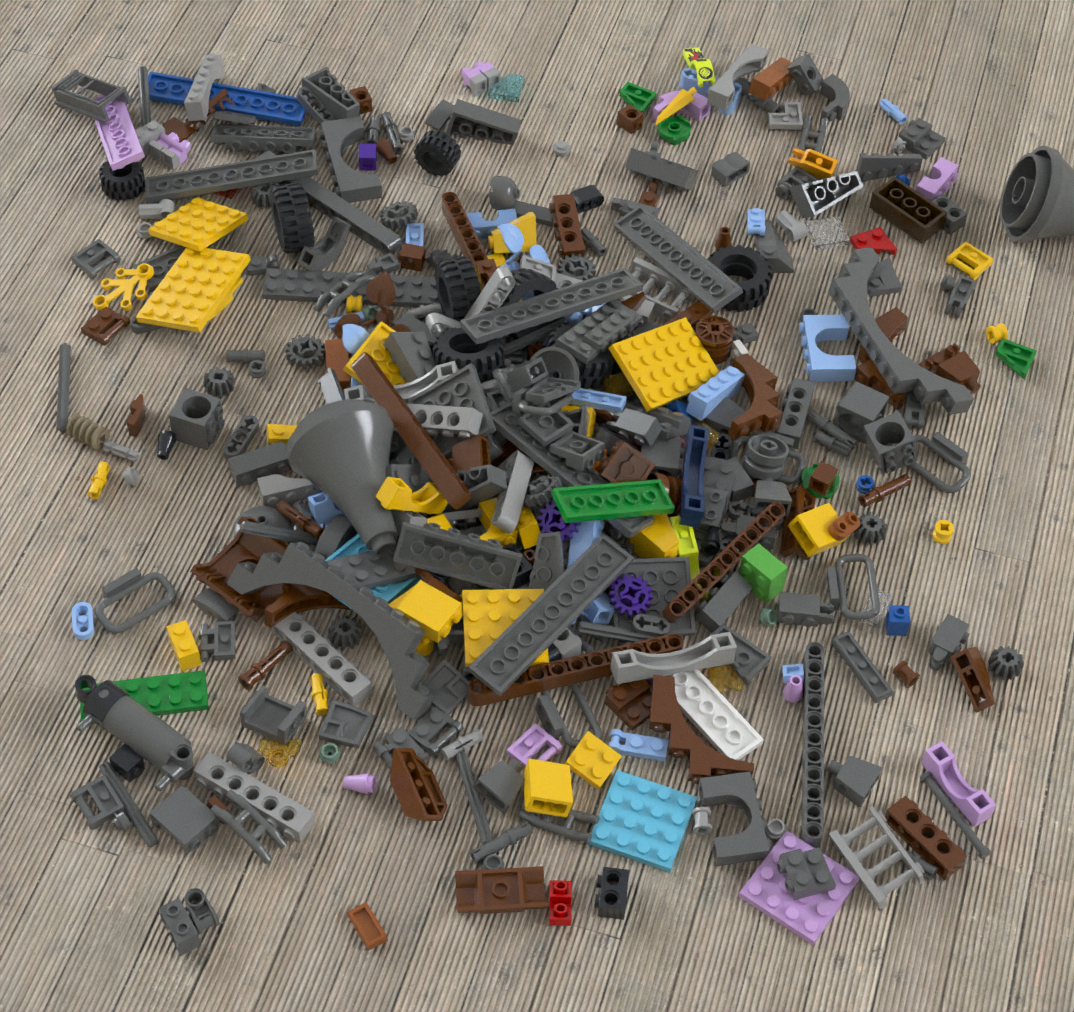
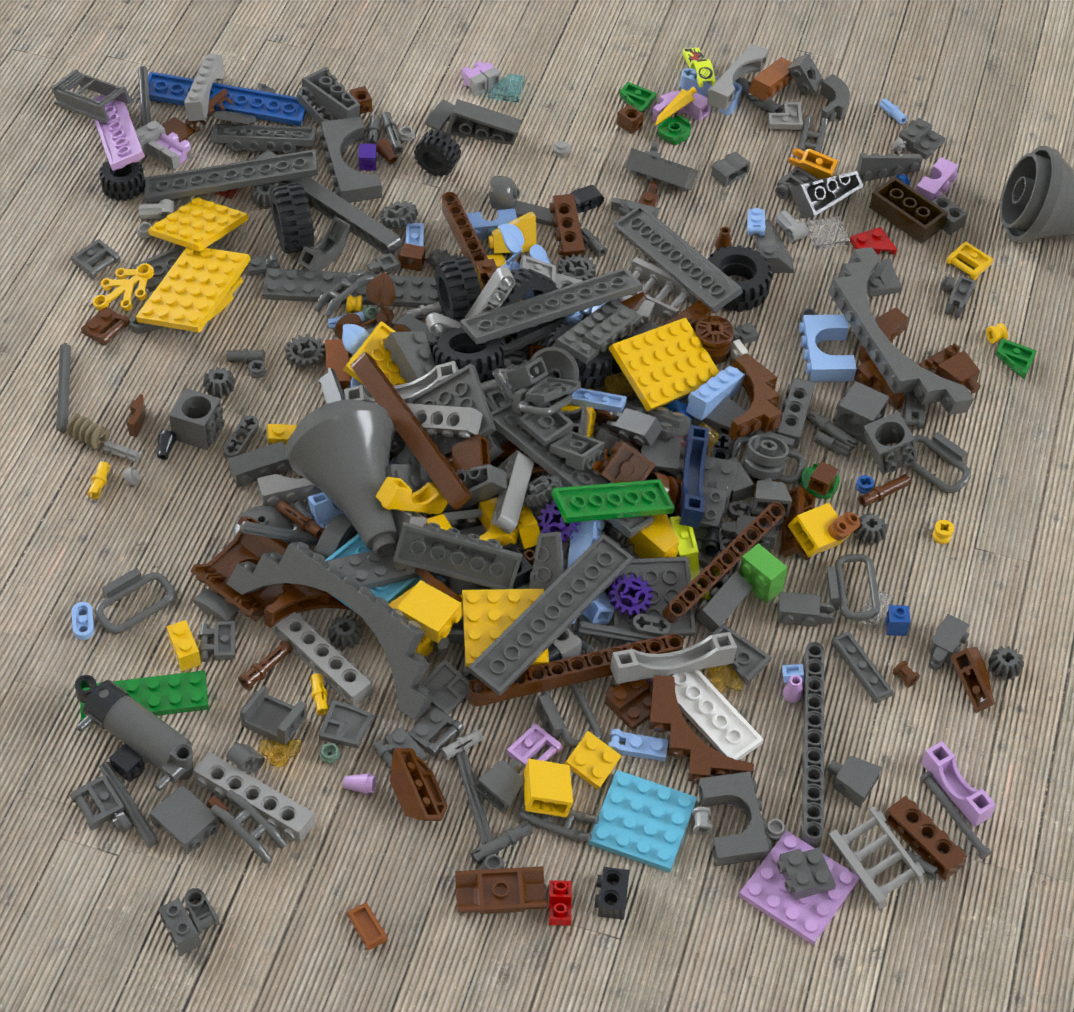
sand green plate [759,607,777,627] -> none

